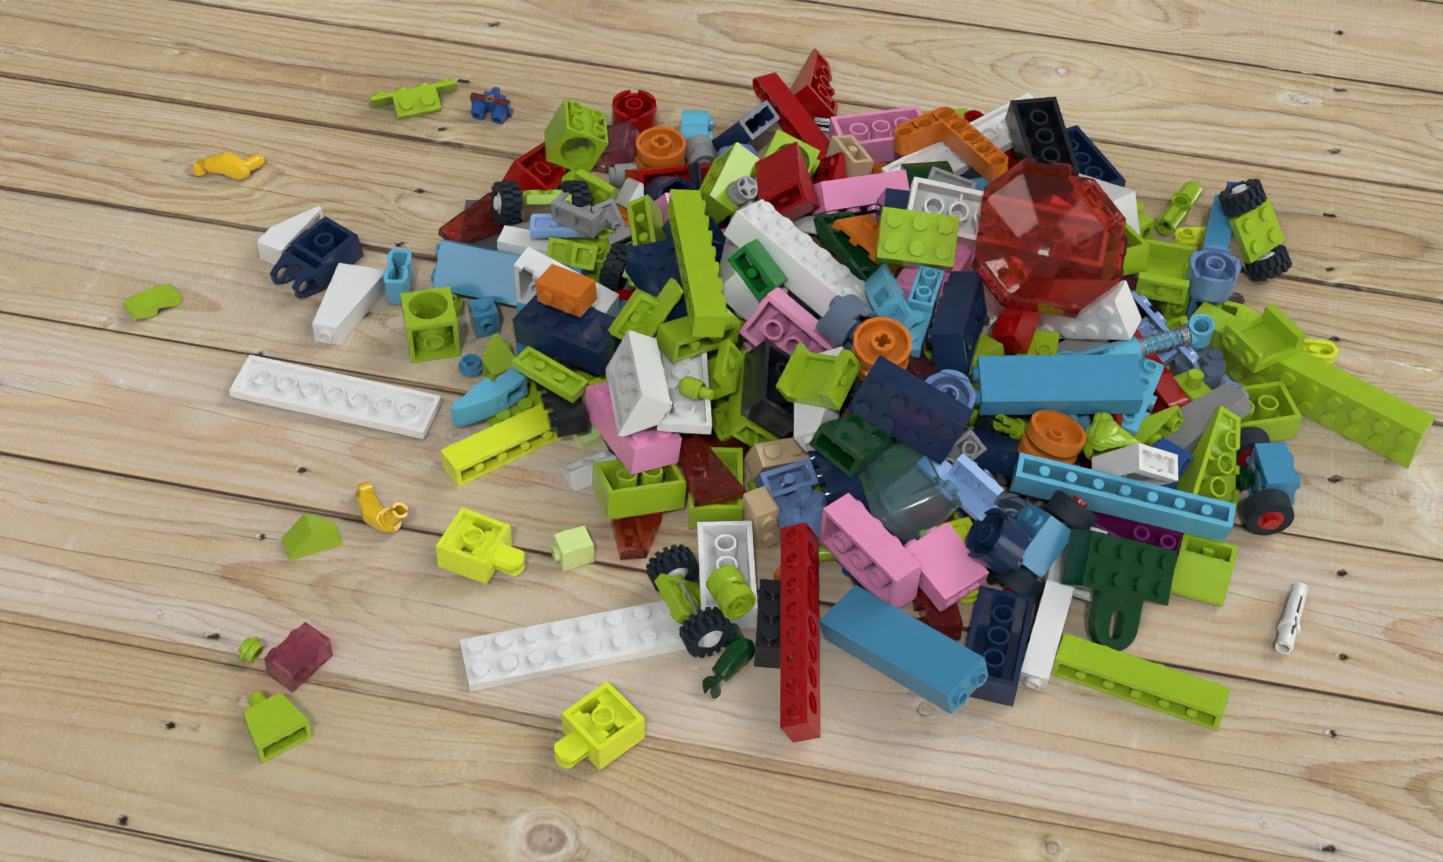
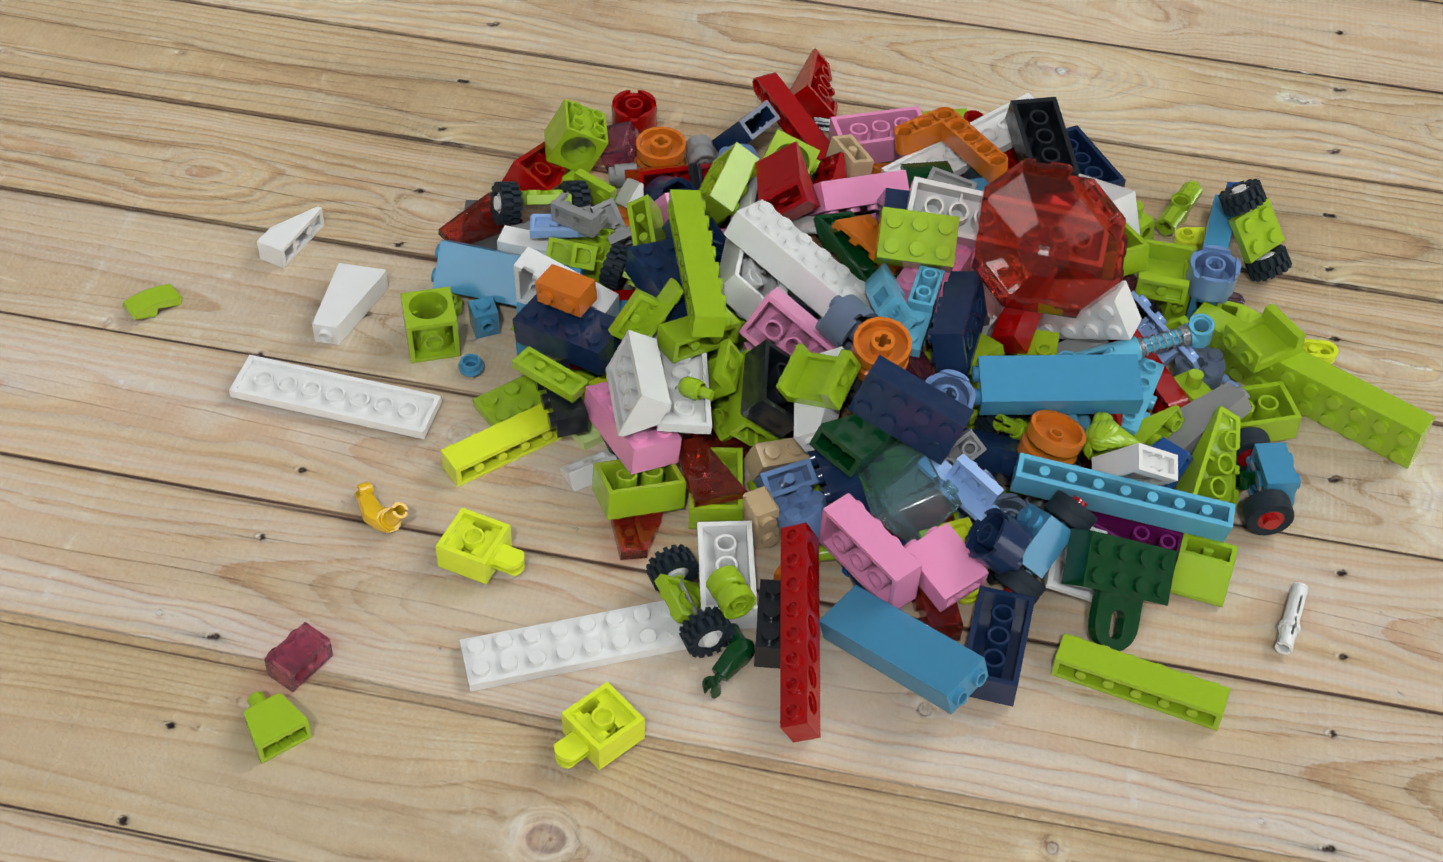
yellow arm [192,152,265,180] -> none
lime plate [238,636,265,664] -> none
dark blue brick [270,216,364,298] -> none
lime slope [282,513,342,561] -> none
lime bracket [369,79,457,120] -> none
medium azure brick [383,249,414,304] -> none
medium azure slope [450,367,532,427] -> none
blue hips [470,87,513,125] -> none
lime slope [482,333,515,382] -> none
yellowish green brick [551,525,594,571] -> none
medium azure brick [681,110,713,141] -> none
light grey wheel [727,176,758,205] -> none
green brick [727,239,788,301] -> none
white slope [1019,580,1074,689] -> none

